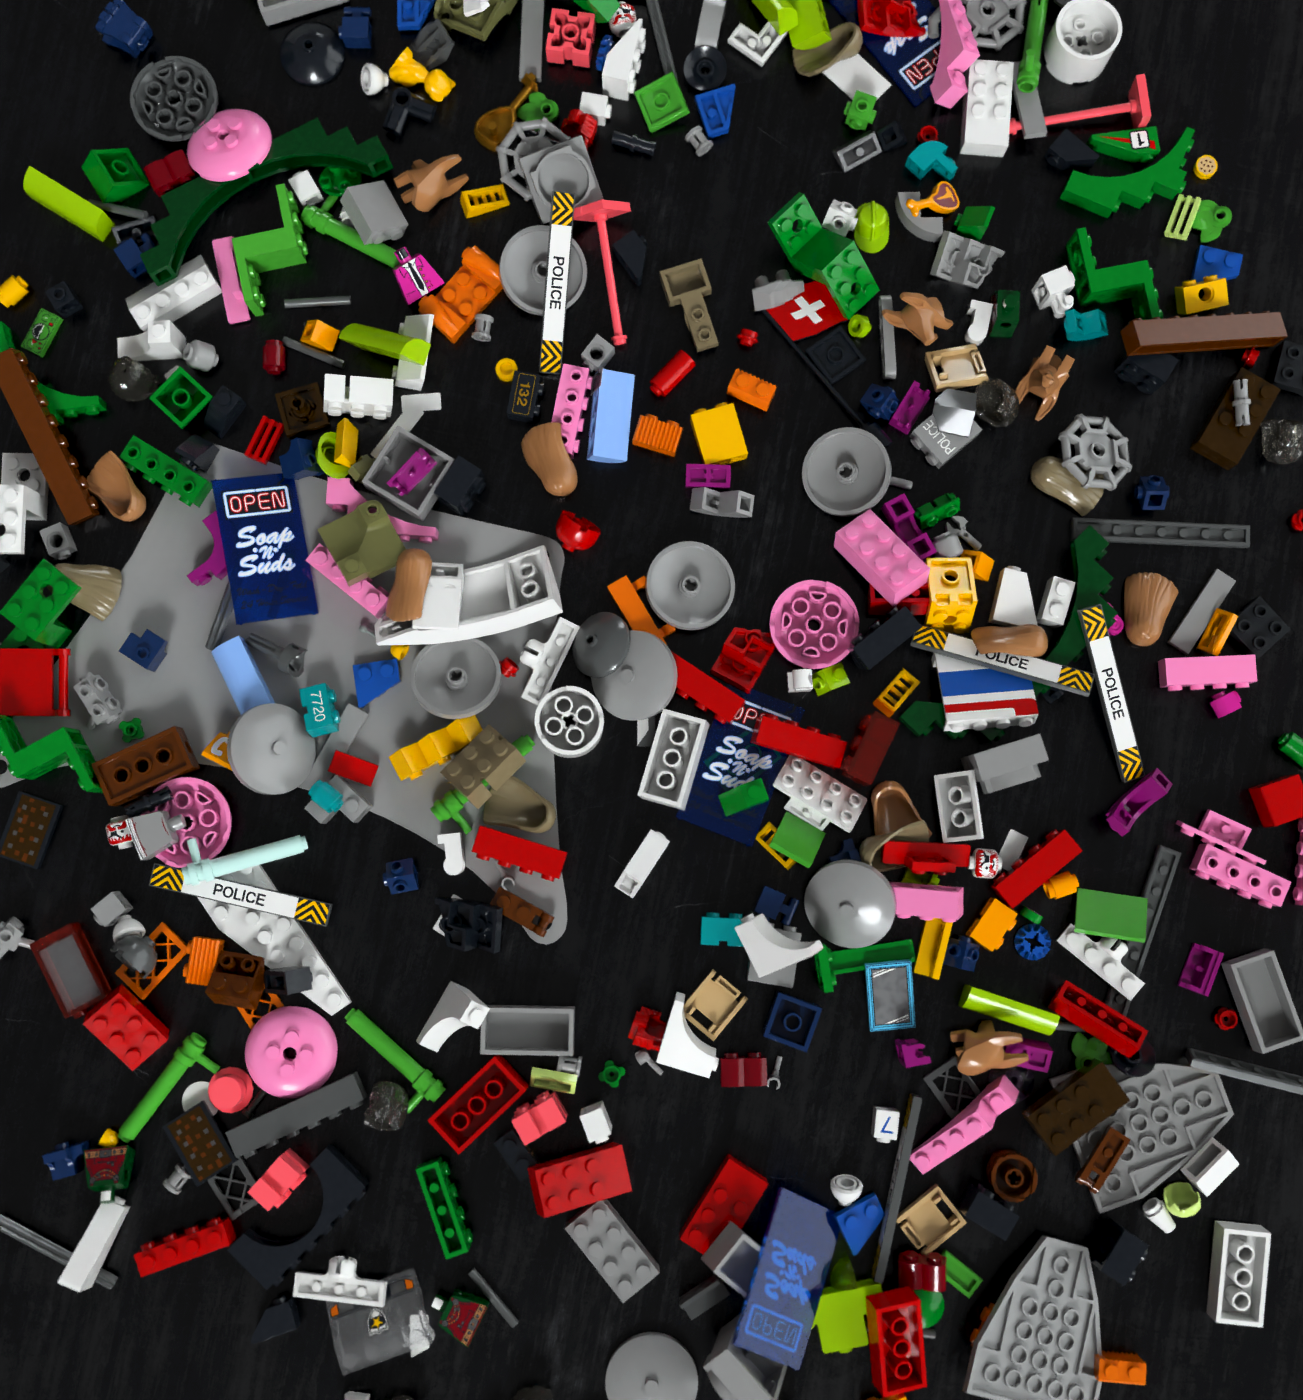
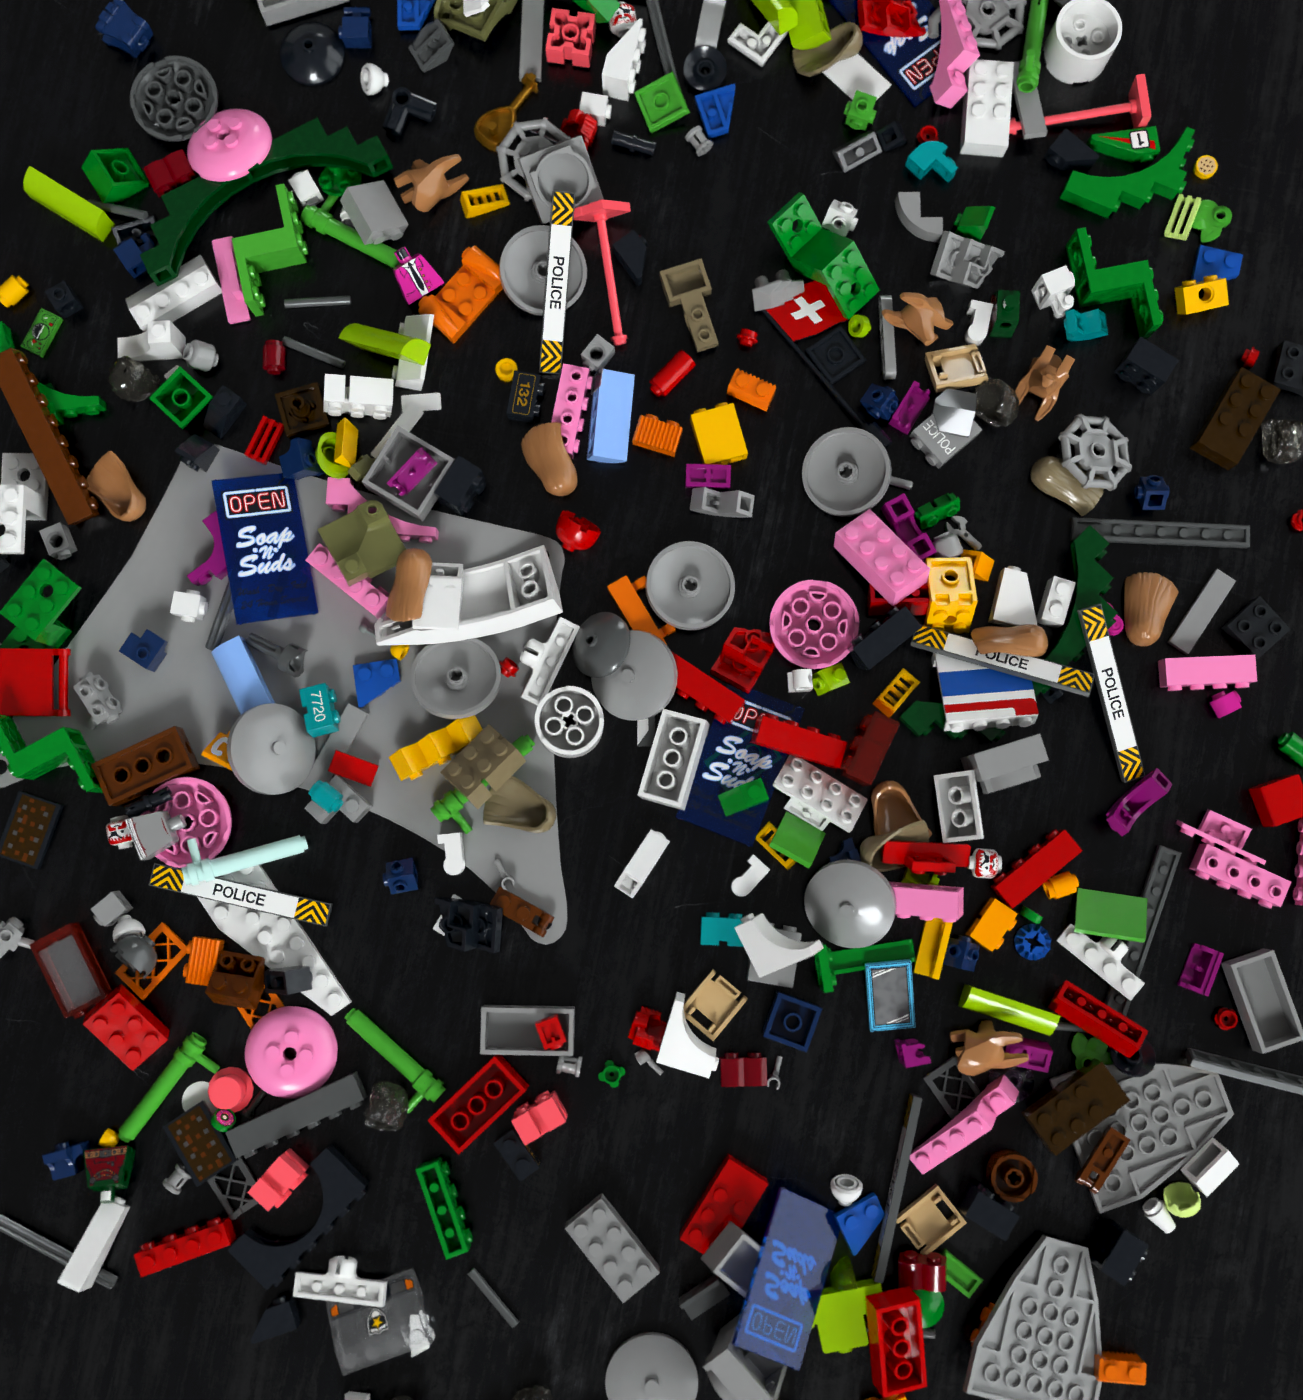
dark tan hair [46,563,122,621] -> none
green brick [119,435,214,508] -> none
green plate [119,718,145,743] -> none
light orange brick [300,319,340,351] -> none
yellow animal [389,47,456,102] -> none
white arch [416,981,490,1052] -> none
torso [431,1289,490,1347] -> none
light grey bush [471,314,494,342] -> none
red brick [471,825,568,882] -> none
bright green plate [517,92,559,131] -> none
red brick [527,1142,632,1218] -> none
yellowish green tile [530,1067,578,1094] -> none
white brick [579,1100,612,1144] -> none
blue gear [596,35,615,72] -> none
dark blue brick [753,885,800,926] -> none
lime piece [854,201,889,254] -> none
white brick [871,1106,900,1143] -> none
light orange piece [906,181,960,217] -> none
white sticker [999,829,1028,871] -> none
reddish brown brick [1120,311,1288,356] -> none
light orange tile [1197,608,1238,656] -> none
white brick [1206,1220,1271,1328] -> none
light grey pin [1232,379,1251,426] -> none
none -> white brick [170,589,208,623]
none -> tile [211,1109,236,1132]
none -> red bracket [535,1014,566,1050]
none -> white leg [731,854,770,897]

